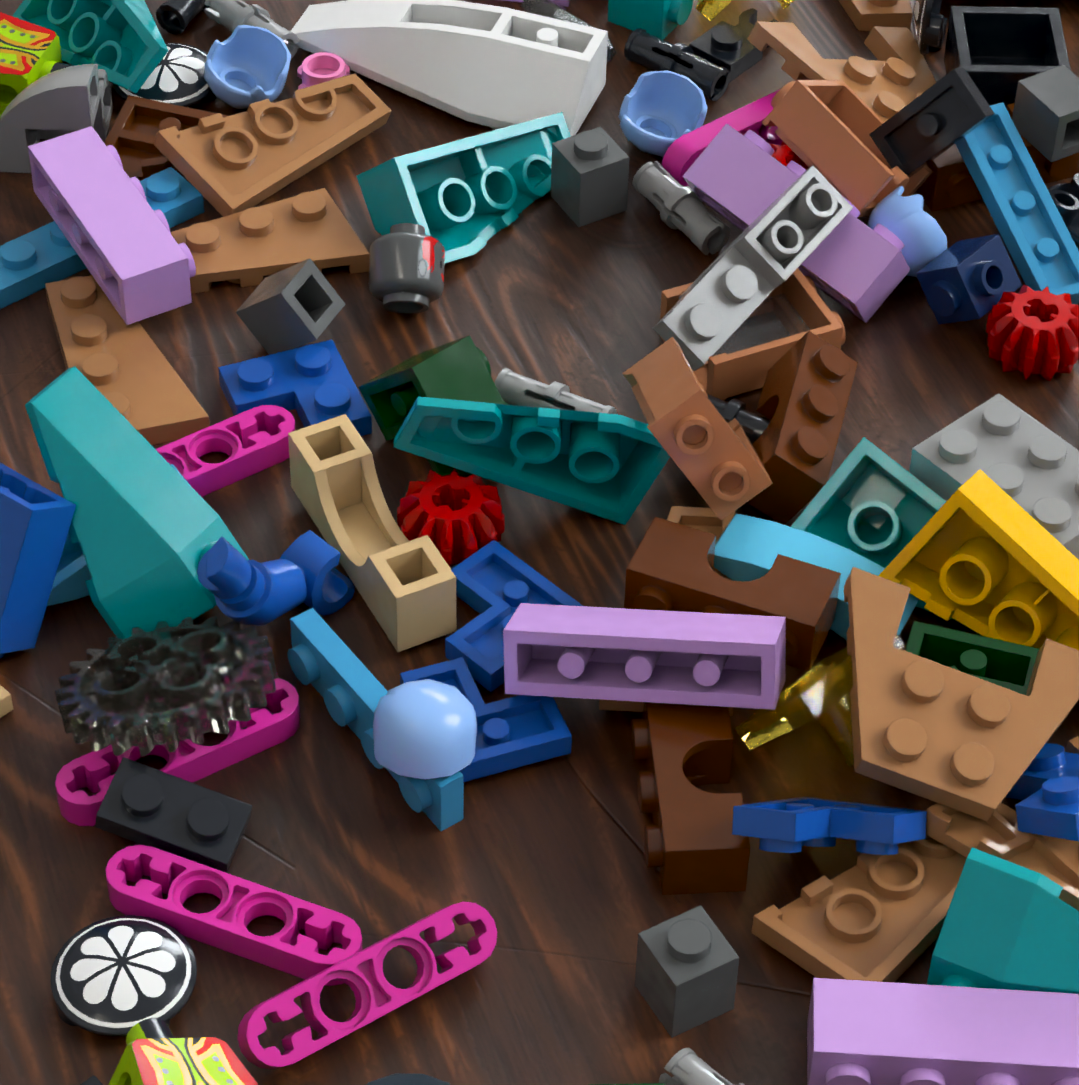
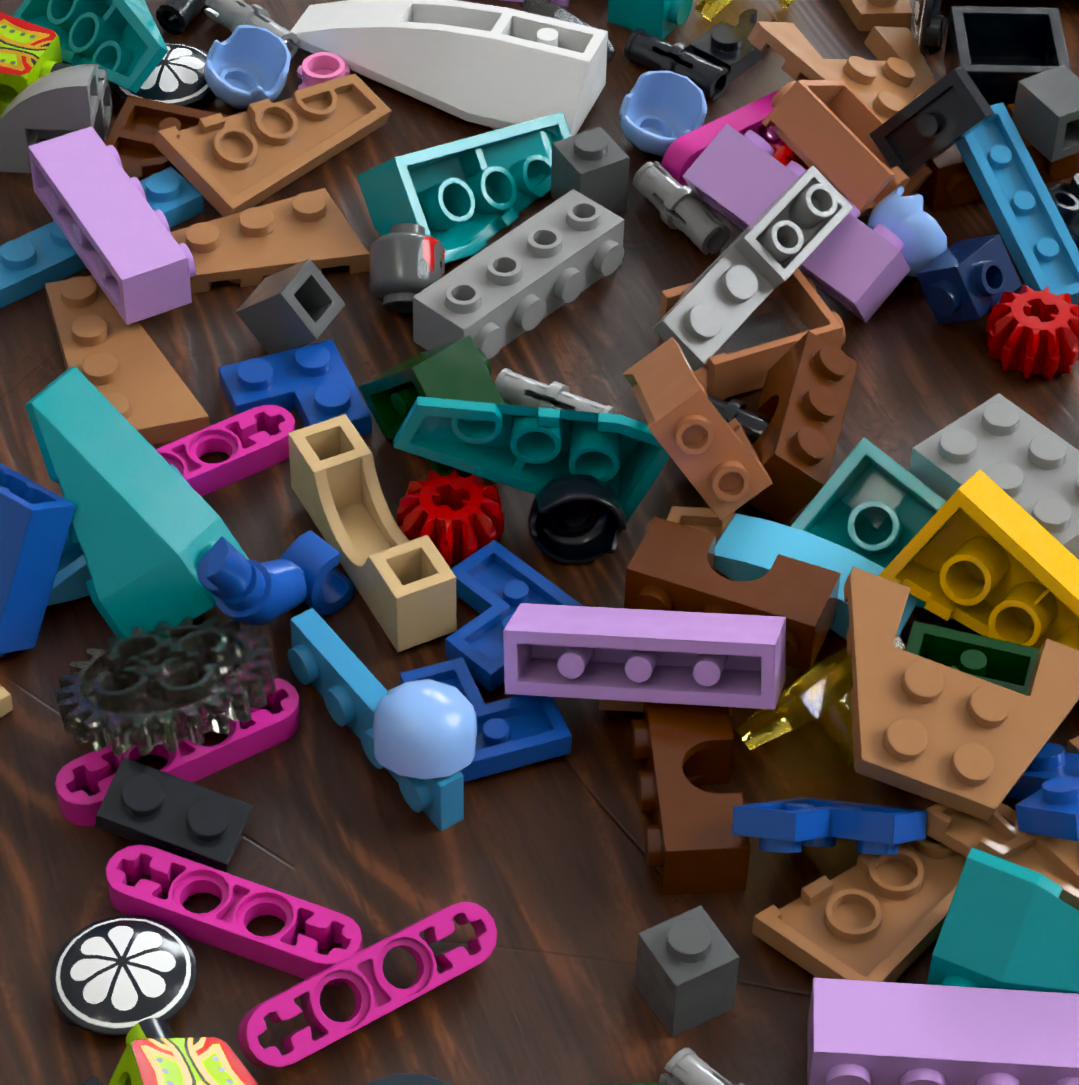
none -> light grey brick [413,189,624,359]
none -> black hair [528,474,627,565]

